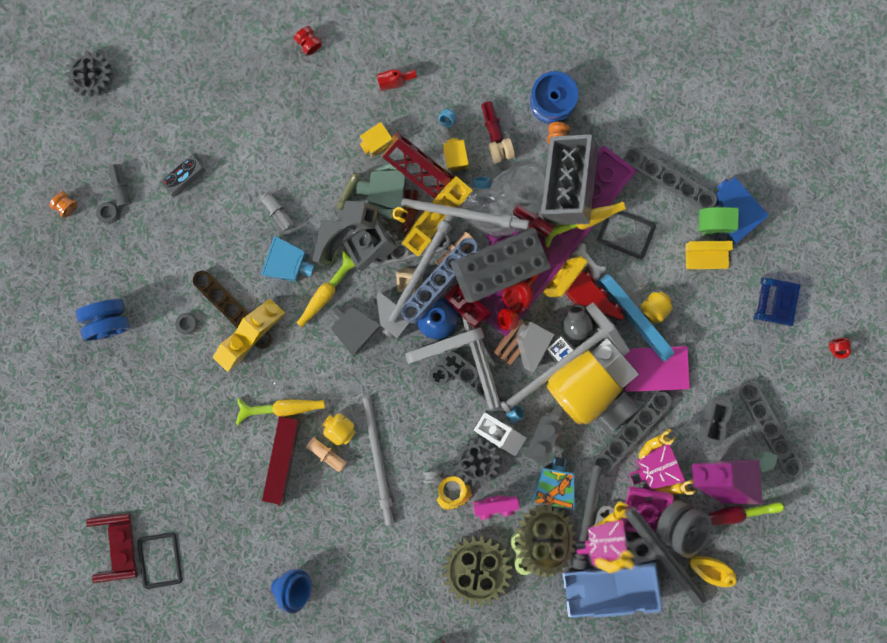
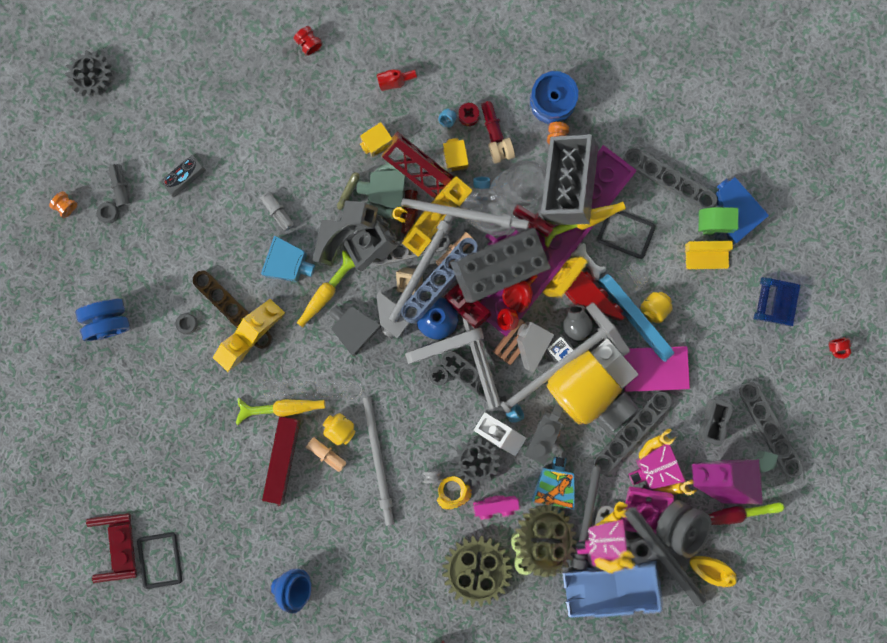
none -> dark red wheel [458,102,479,127]

